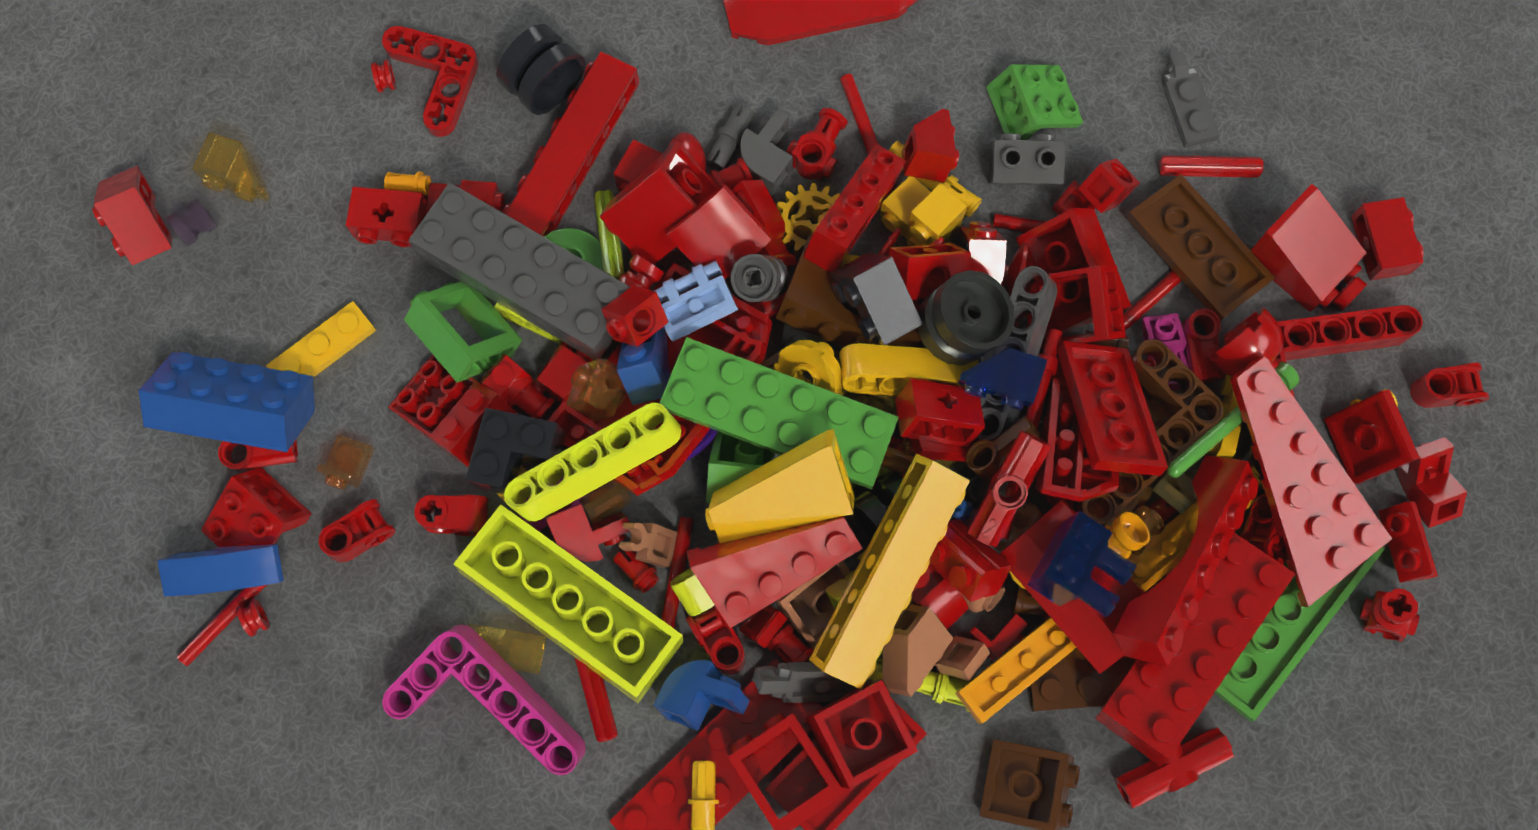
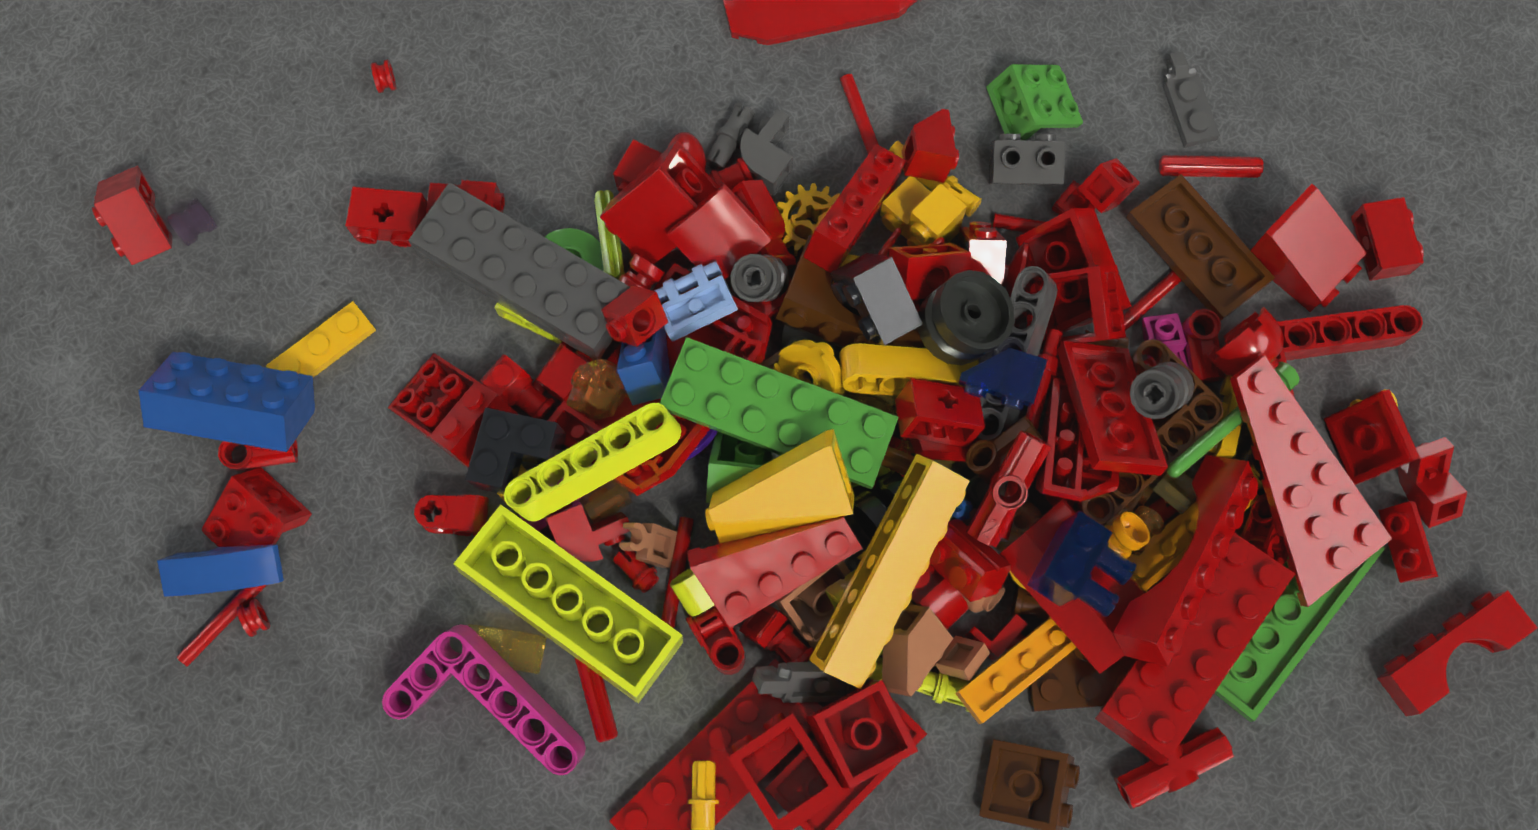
clear yellow slope [192,132,270,202] -> none
clear orange bracket [316,435,375,490] -> none
red piece [318,499,396,562] -> none
red beam [382,26,479,137] -> none
light orange pin [384,171,431,196] -> none
bright green window [404,282,522,383] -> none
black wheel [496,24,585,115] -> none
red brick [502,51,640,237] -> none
blue brick [653,660,750,731] -> none
red connector [787,108,848,181] -> none
red tile [1332,277,1368,311] -> none
red connector [1359,588,1420,642] -> none
red piece [1410,362,1490,408] -> none
none -> dark grey wheel [1130,362,1194,419]
none -> red arch [1377,590,1538,716]

